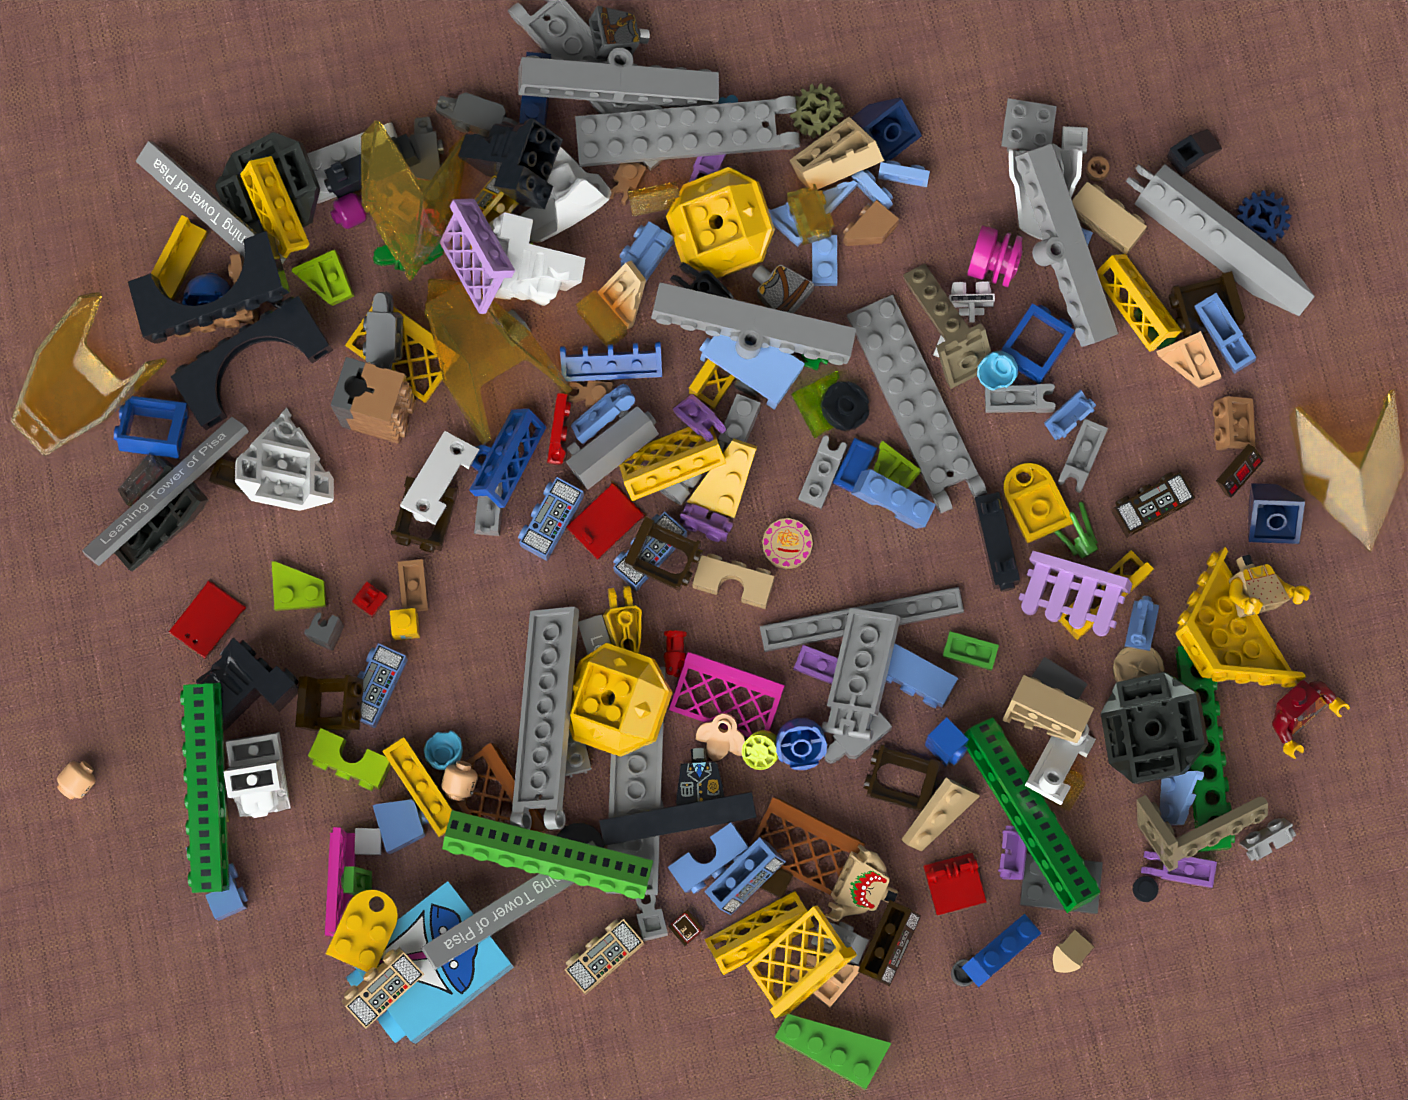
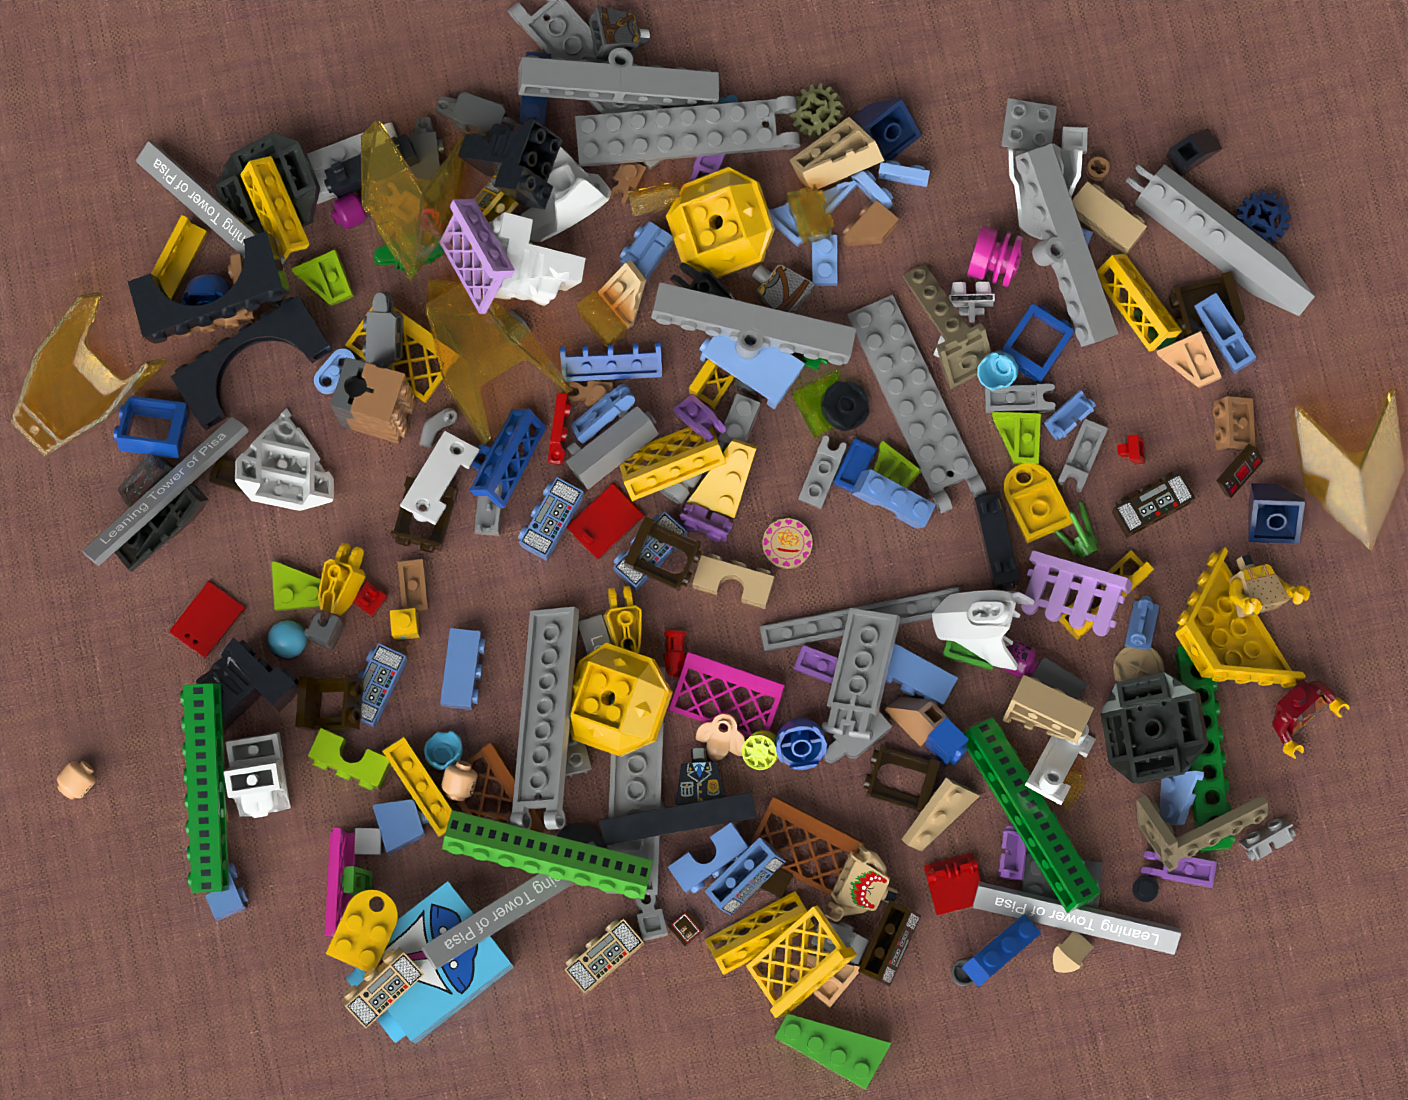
none -> medium azure hair [267,620,307,659]
none -> light blue plate [314,349,356,394]
none -> yellow hinge [318,543,366,616]
none -> light grey arm [419,408,458,448]
none -> medium blue brick [440,628,486,710]
none -> medium nougat slope [885,696,949,747]
none -> white piece [932,590,1035,670]
none -> tile [973,882,1181,955]
none -> lime wing [992,412,1041,465]
none -> magenta head [1002,641,1039,679]
none -> red tile [1117,434,1145,465]

